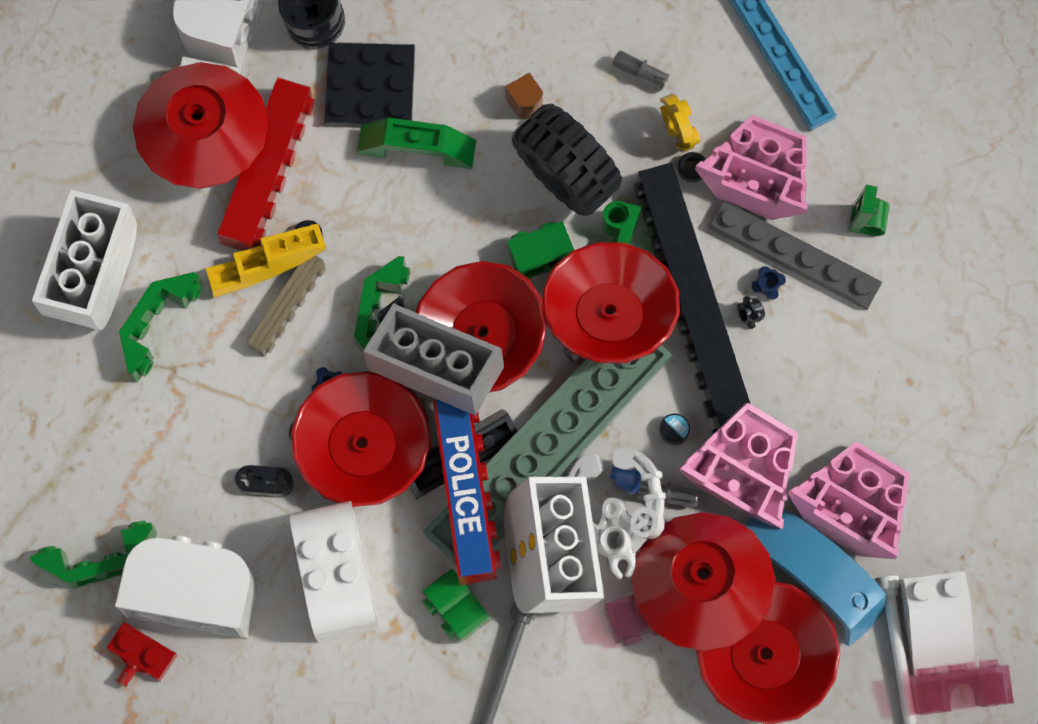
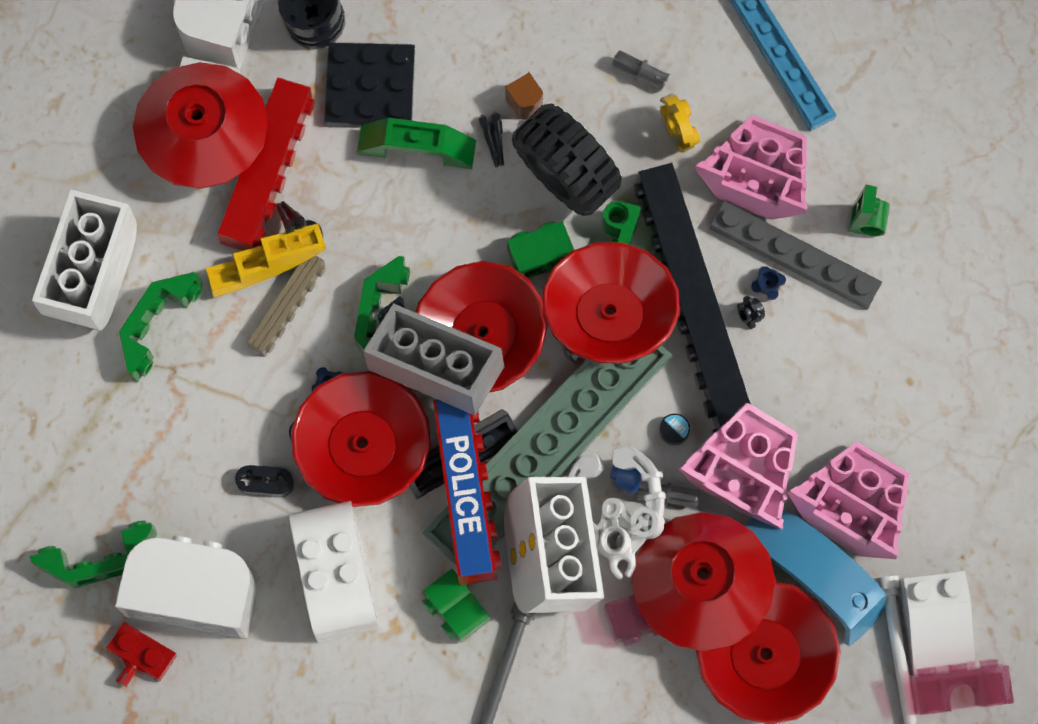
black tile [678,152,706,183] -> none
none -> black piece [276,201,307,234]
none -> black piece [478,111,504,167]

